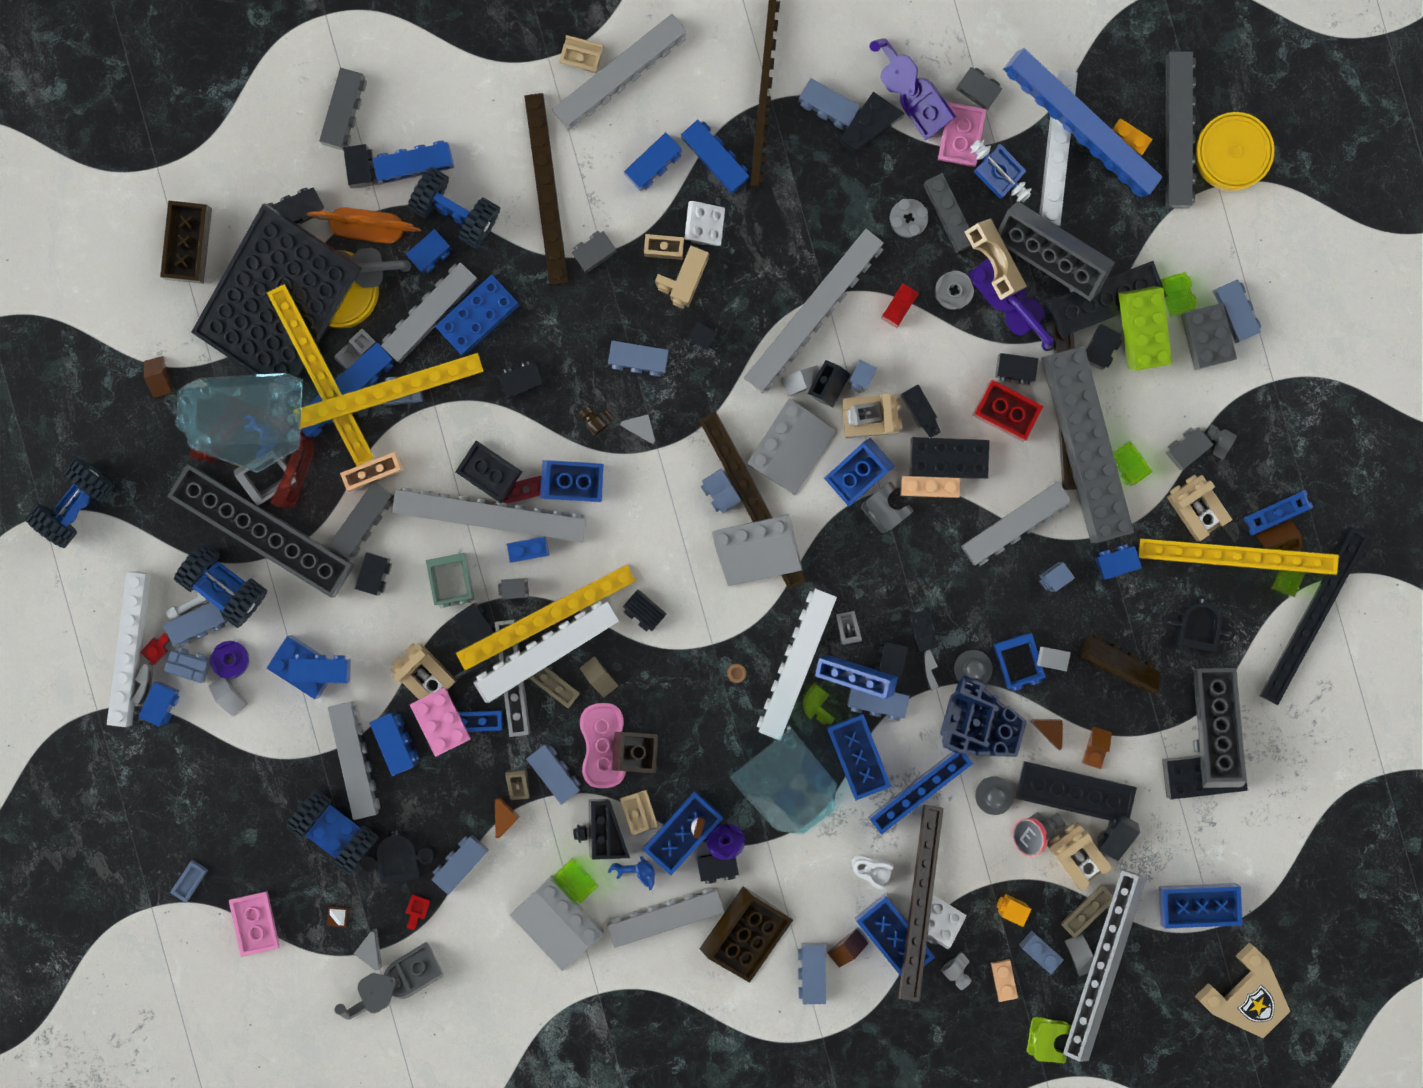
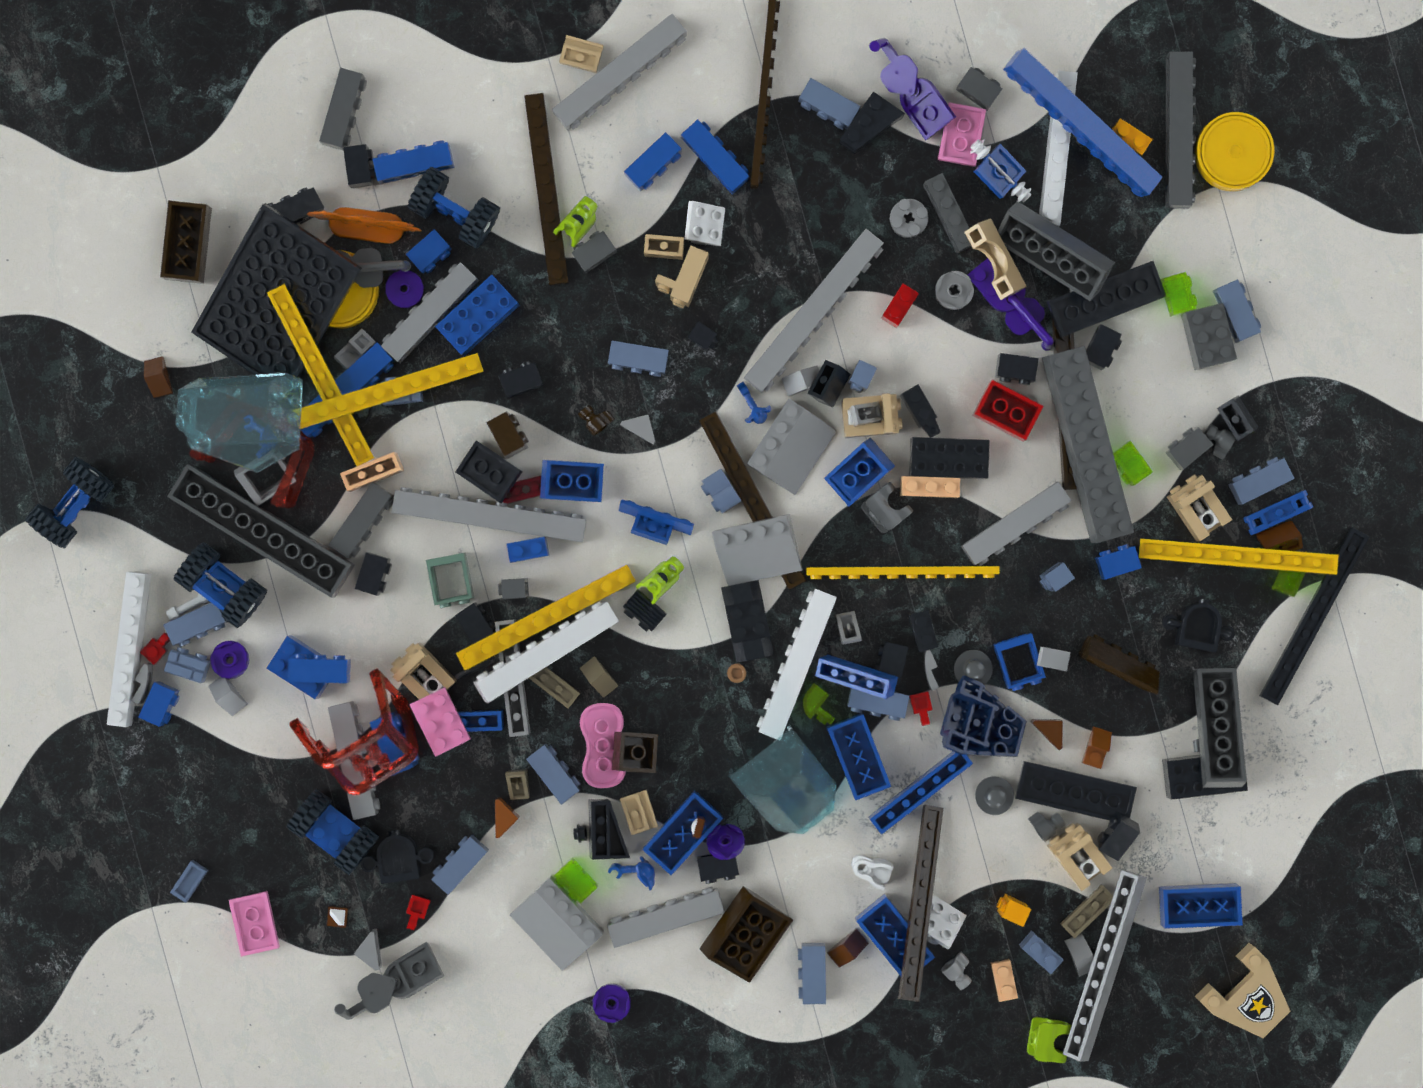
tile [1013,818,1048,857] -> none
lime brick [1118,286,1172,371] -> none
none -> clear red windscreen [289,669,419,795]
none -> dark purple plate [386,270,424,308]
none -> dark brown brick [486,411,529,458]
none -> lime piece [553,196,597,248]
none -> dark purple plate [592,983,631,1023]
none -> blue bracket [619,500,694,545]
none -> lime piece [635,556,684,605]
none -> black piece [721,580,774,662]
none -> blue piece [737,382,772,424]
none -> yellow plate [806,566,1000,579]
none -> red plate [909,691,933,726]
none -> black brick [1217,395,1259,441]
none -> sand blue brick [1228,457,1295,505]

